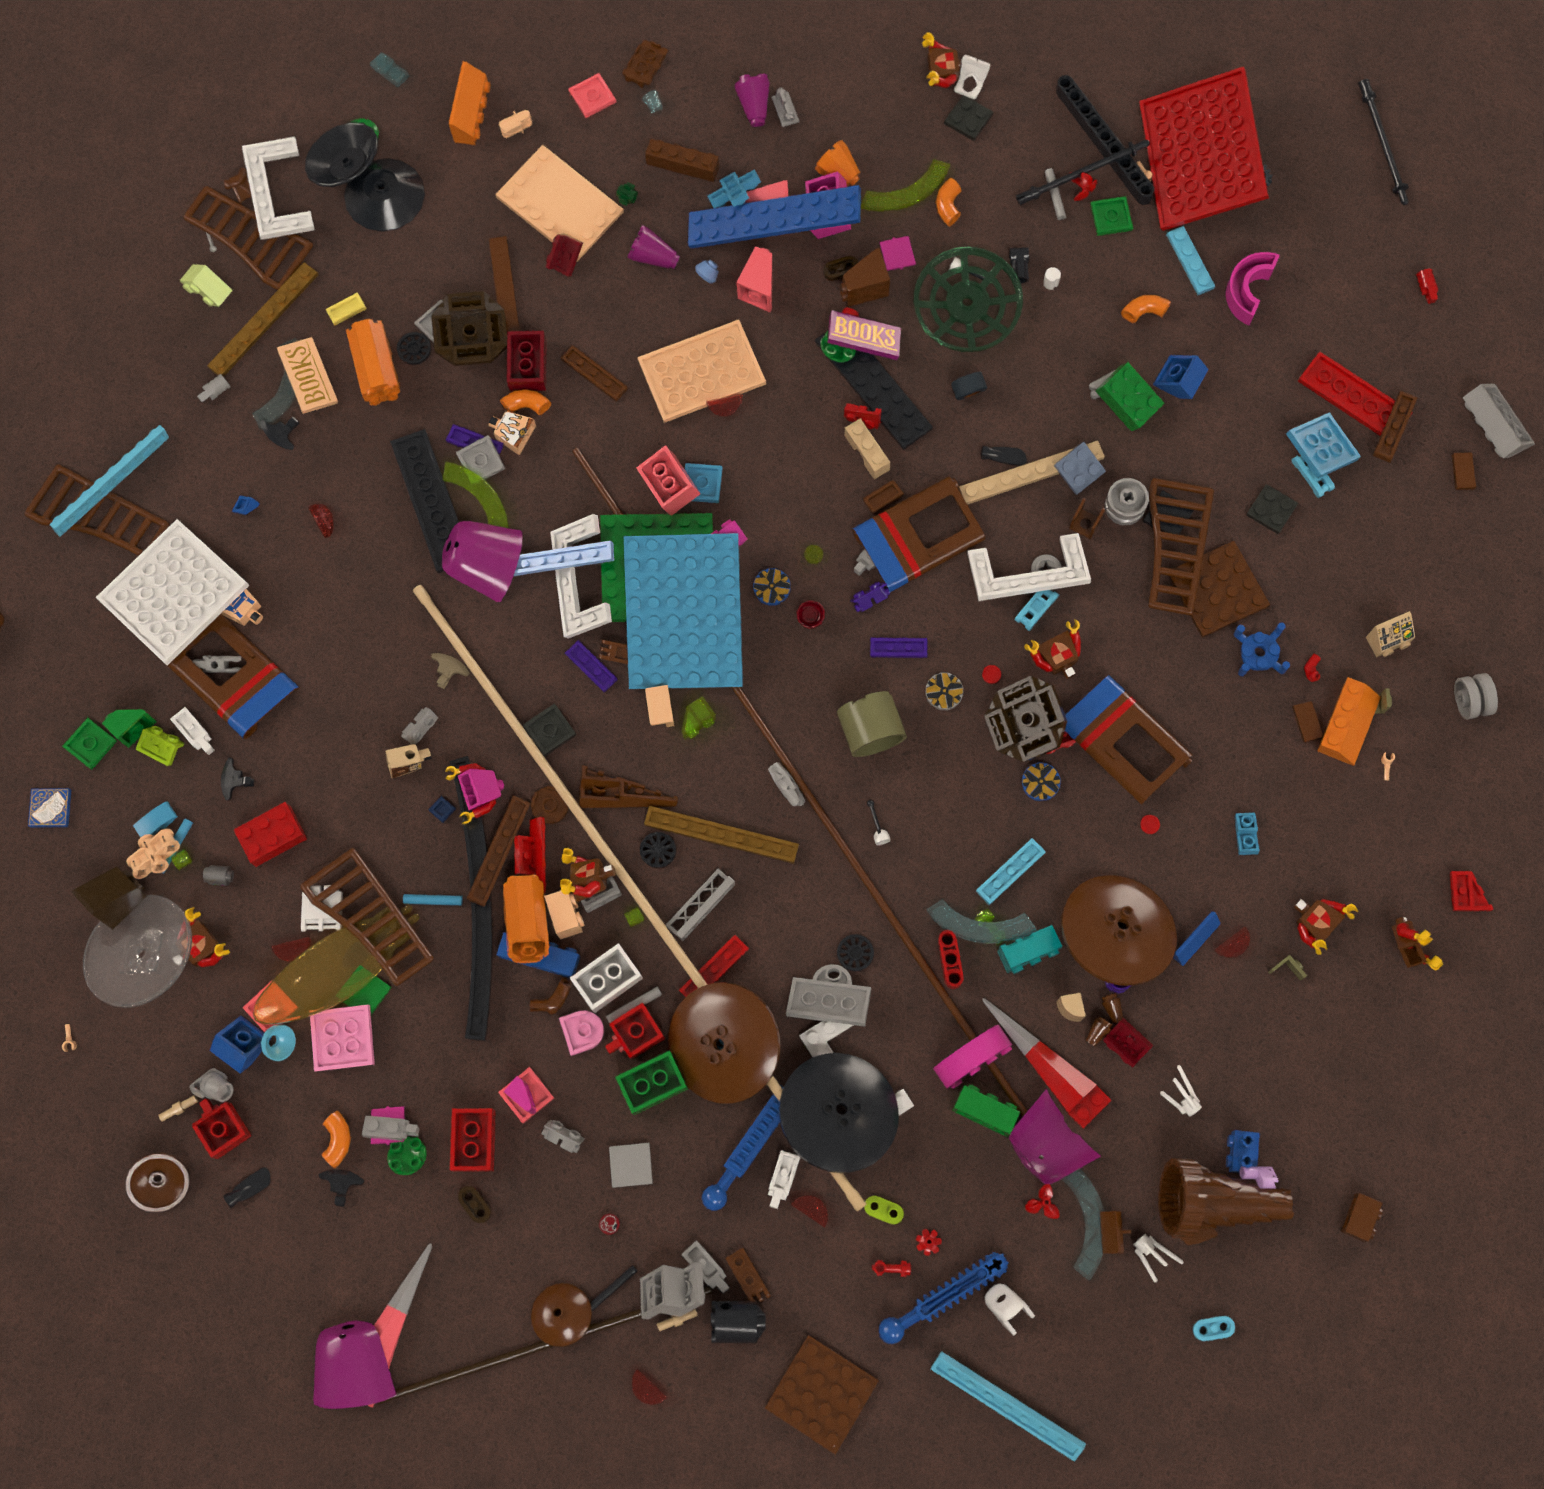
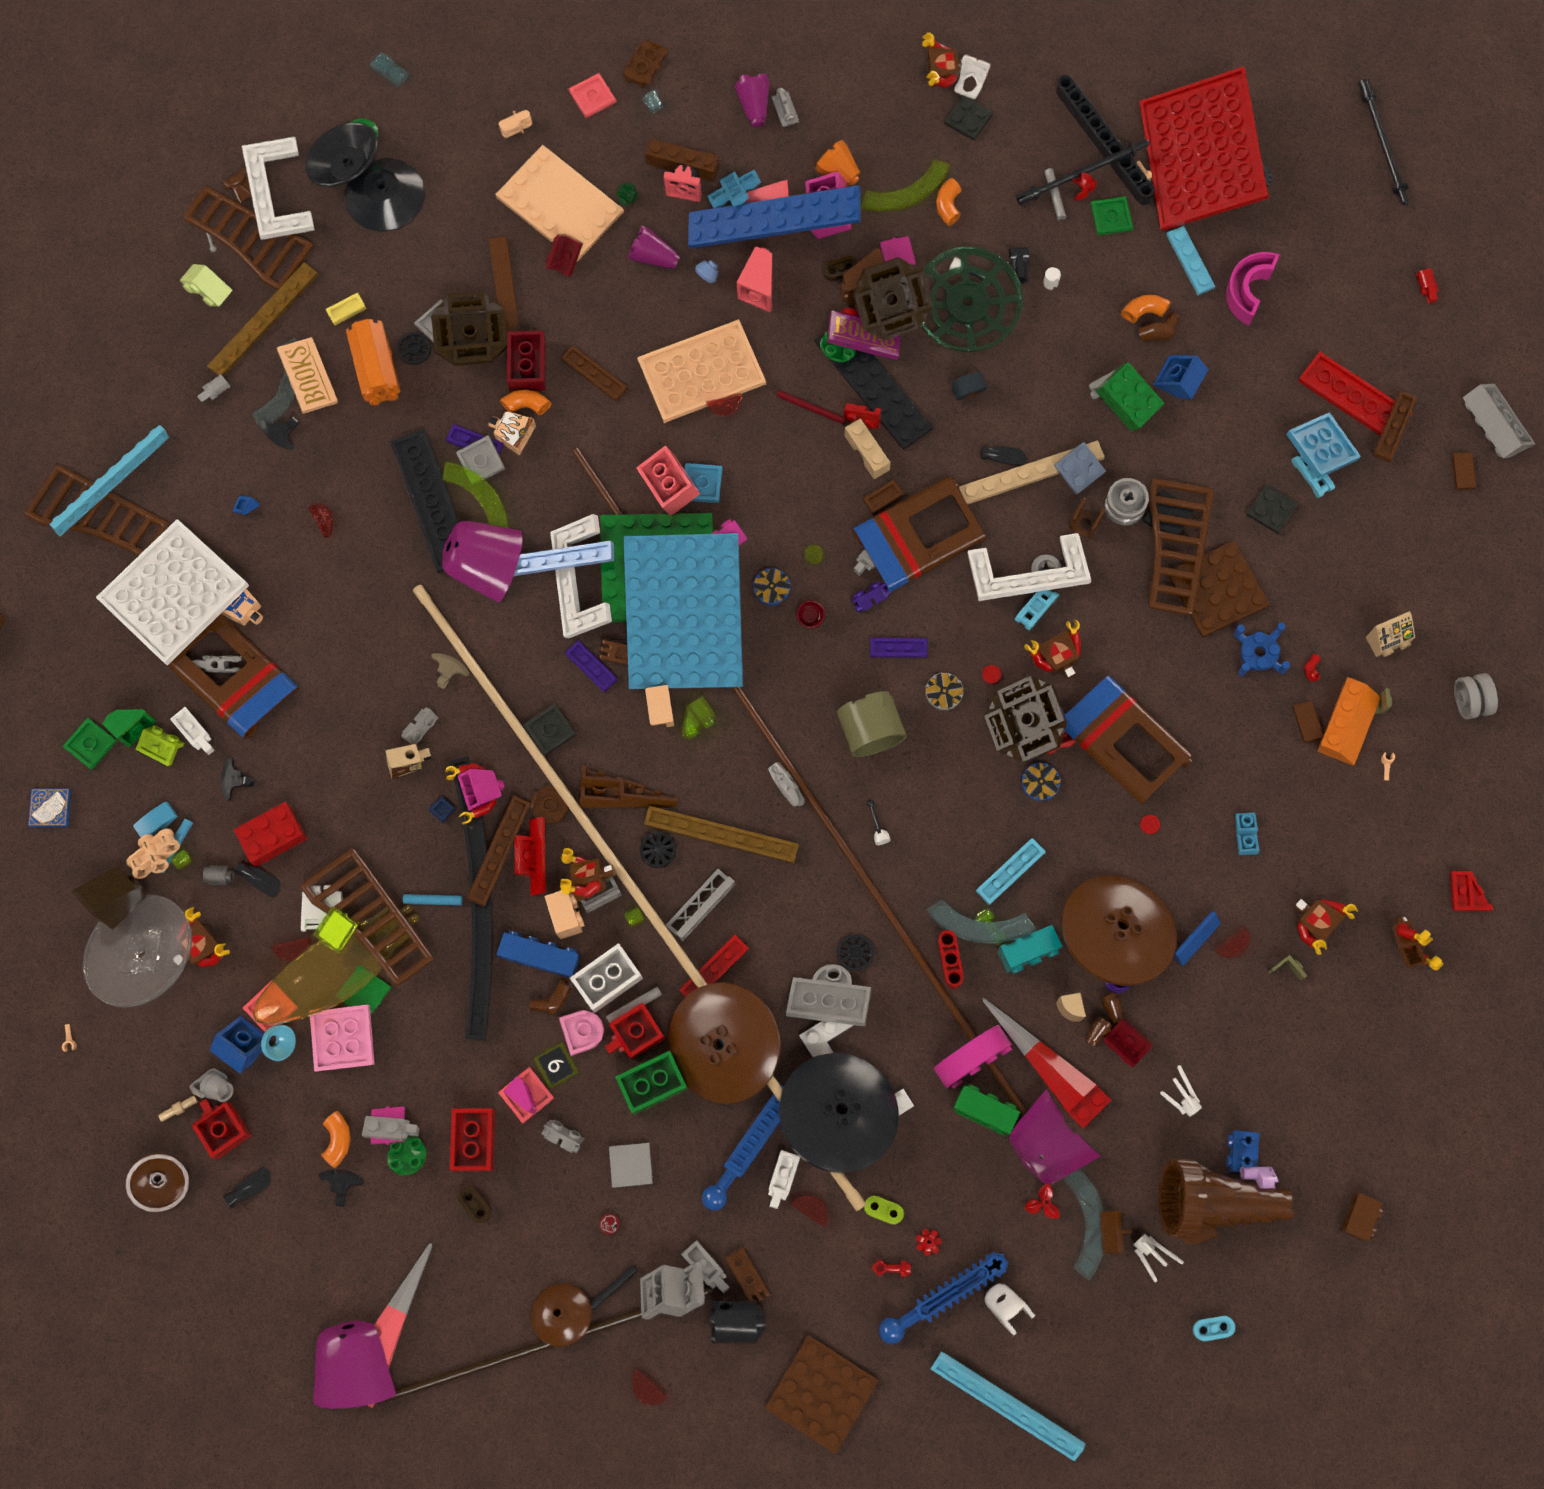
orange slope [449,62,490,145] -> none
orange brick [503,875,549,964] -> none
tan bar [657,1309,698,1332] -> none
none -> black piece [235,860,280,898]
none -> clear neon green piece [313,906,358,953]
none -> piece [533,1043,579,1089]
none -> coral piece [664,165,702,202]
none -> dark red bar [777,390,846,425]
none -> dark brown piece [853,257,933,341]
none -> reddish brown arm [1139,313,1180,341]

